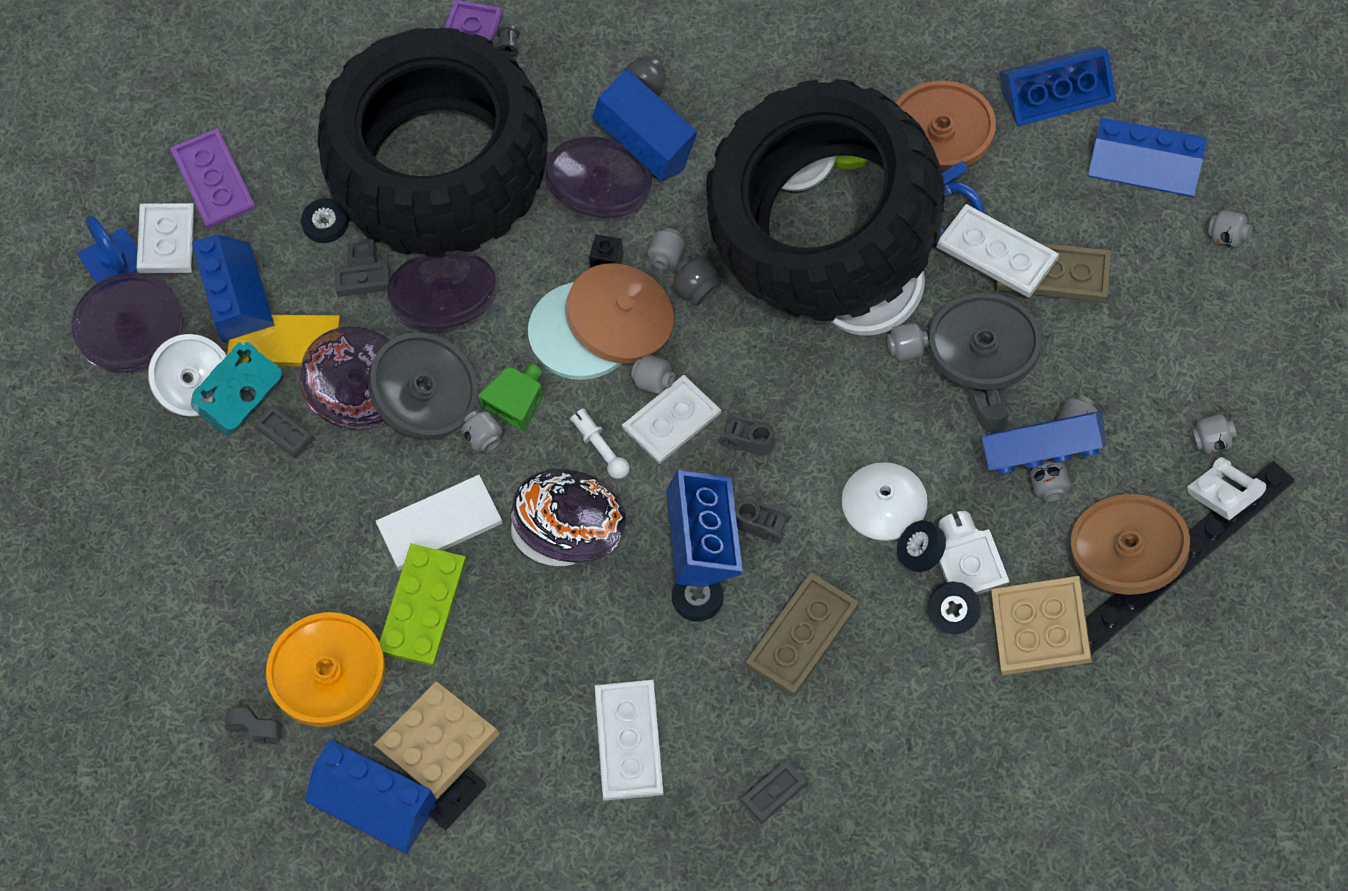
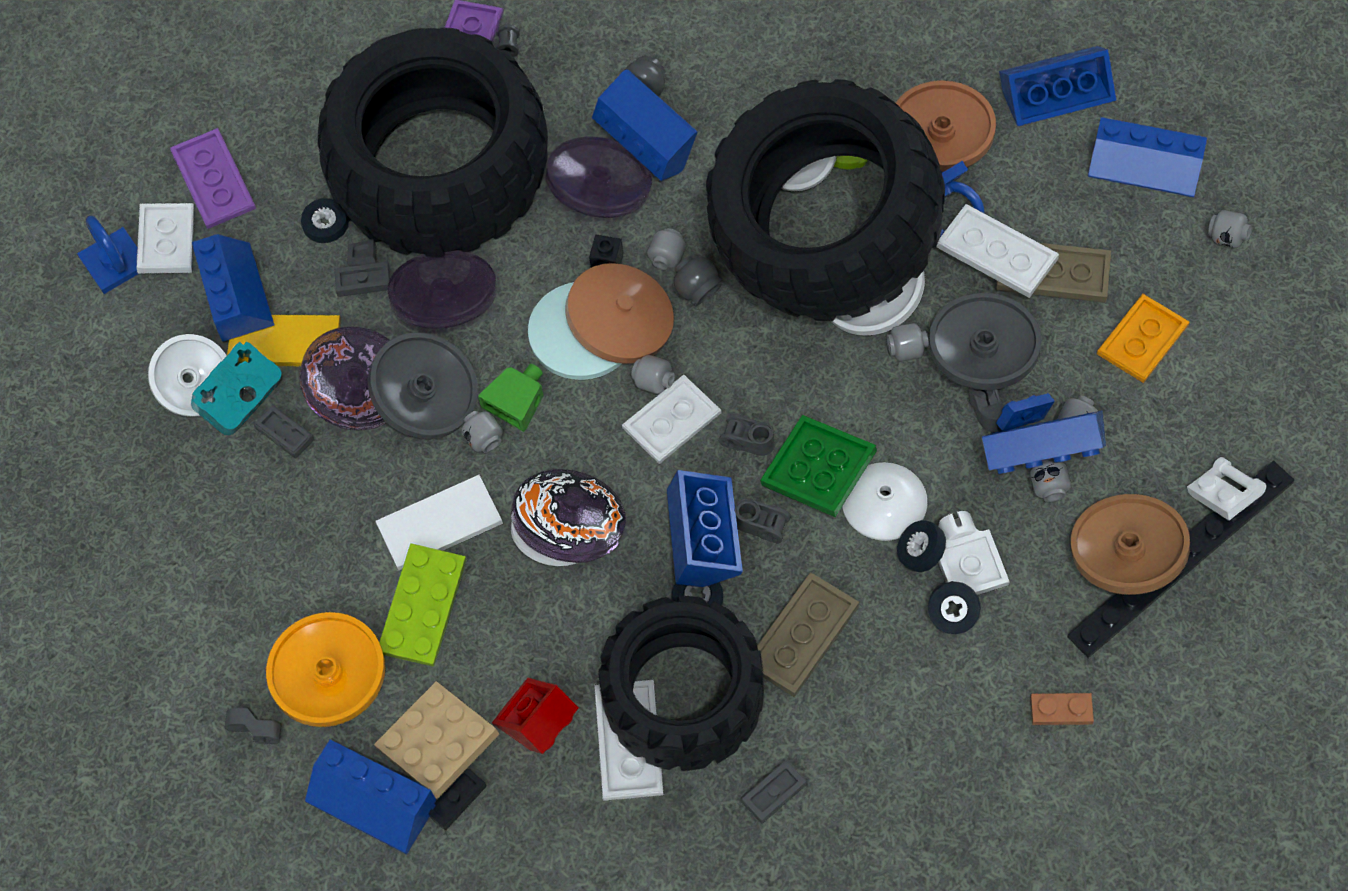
clear purple dish [71,273,182,372] -> none
white pin [570,409,630,479] -> none
tan plate [991,576,1092,675] -> none
light grey head [1192,414,1237,455] -> none
none -> red slope [492,678,579,754]
none -> black tyre [598,595,764,771]
none -> green plate [760,415,877,517]
none -> blue plate [996,393,1055,431]
none -> nougat plate [1030,693,1094,725]
none -> light orange tile [1097,294,1190,383]

